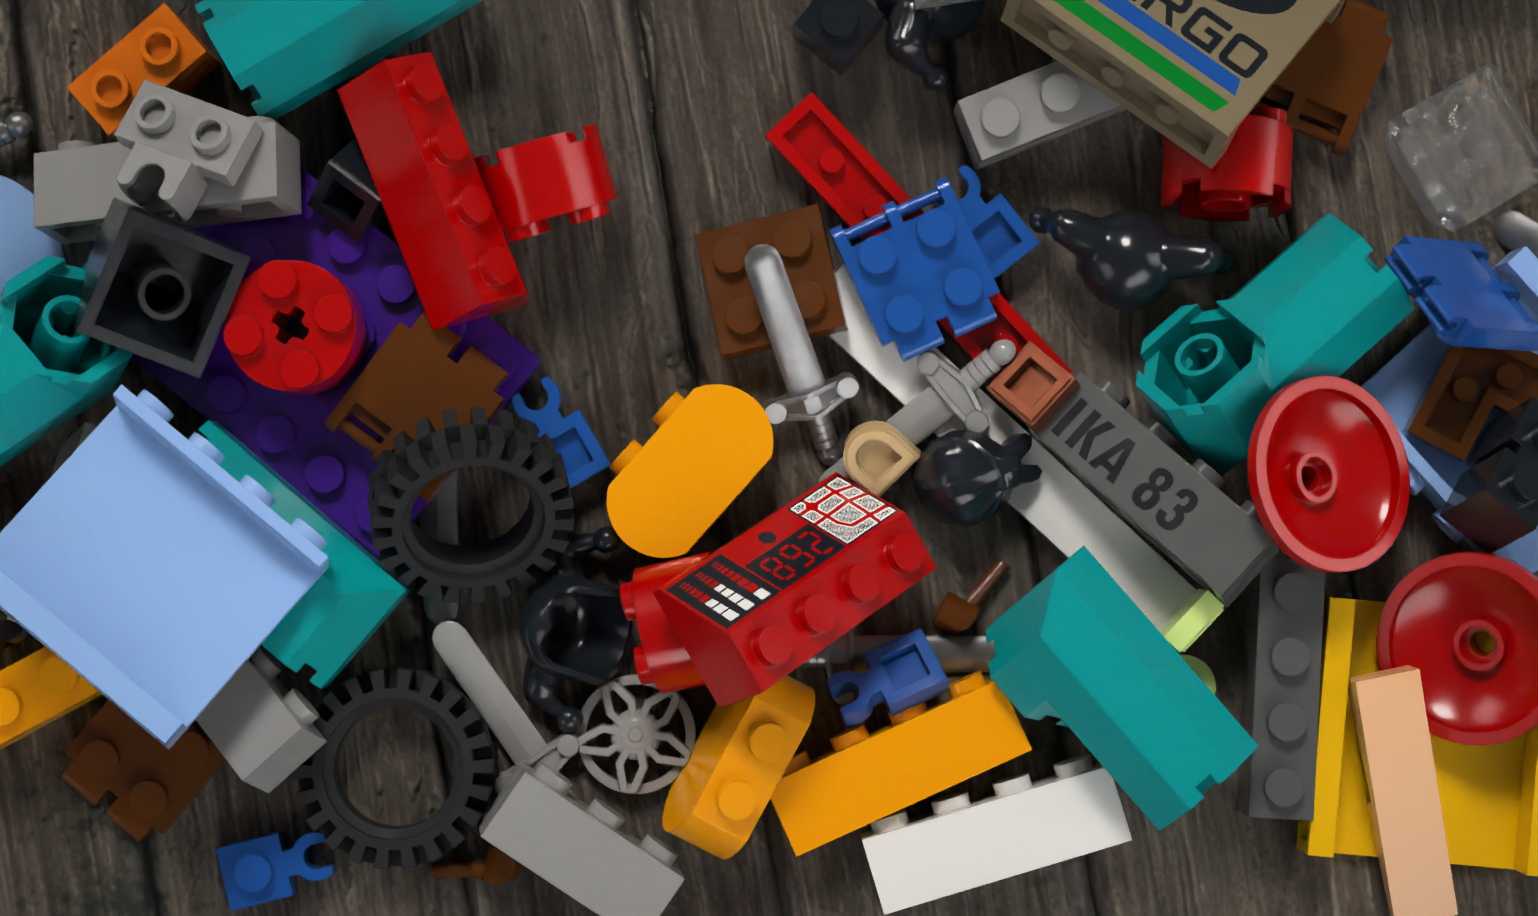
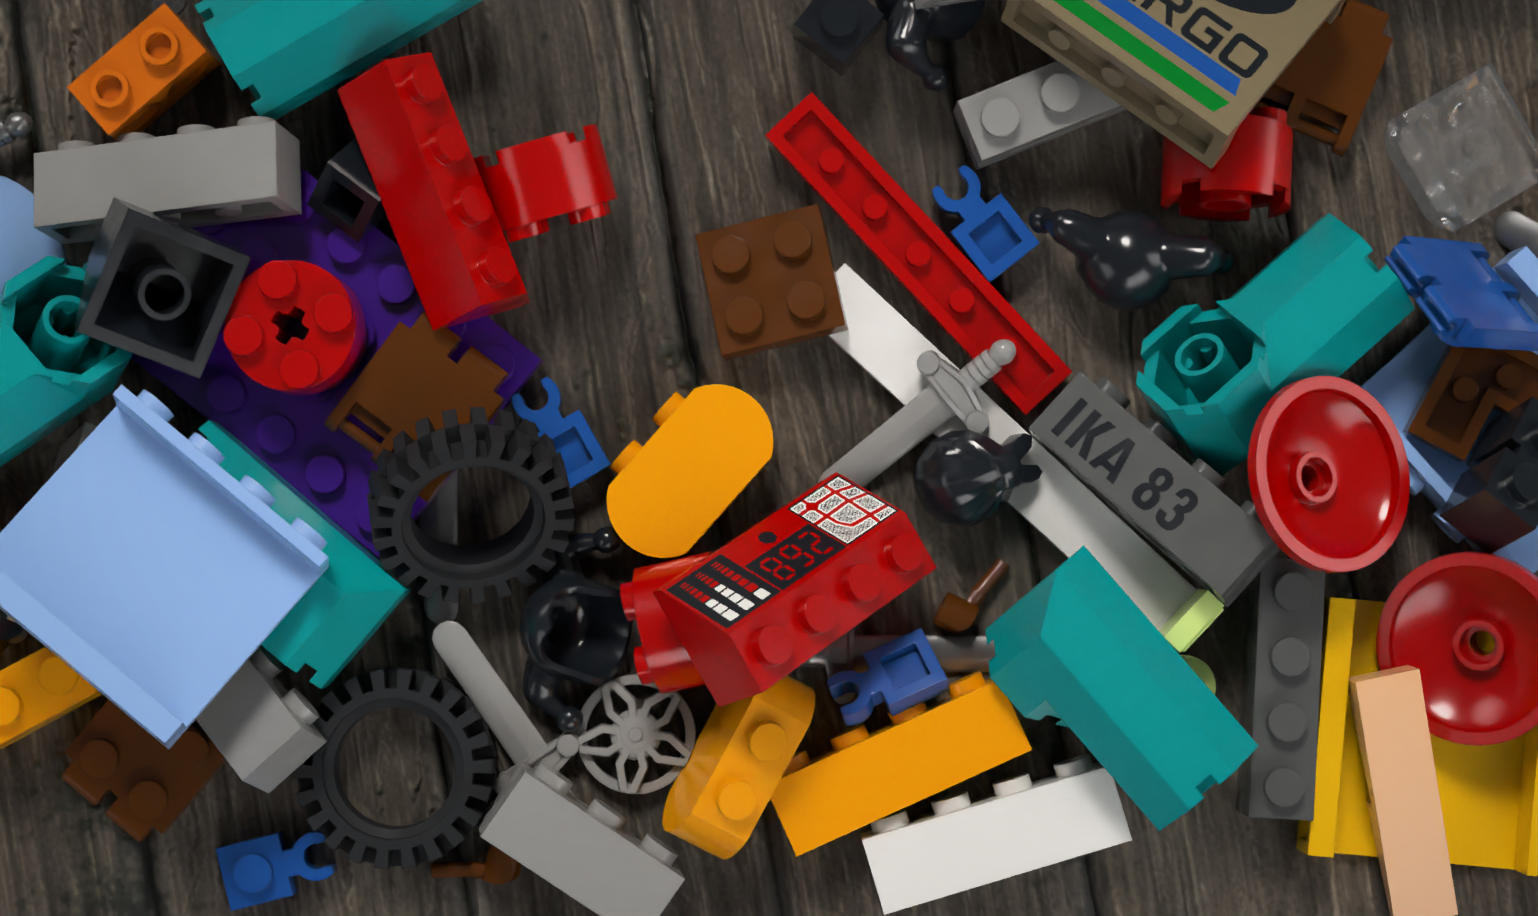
light grey plate [114,80,264,222] -> none
flat silver sword [744,244,859,466] -> none
blue plate [829,177,1000,362] -> none
tan tile [843,421,921,497] -> none
copper tile [987,341,1080,433] -> none

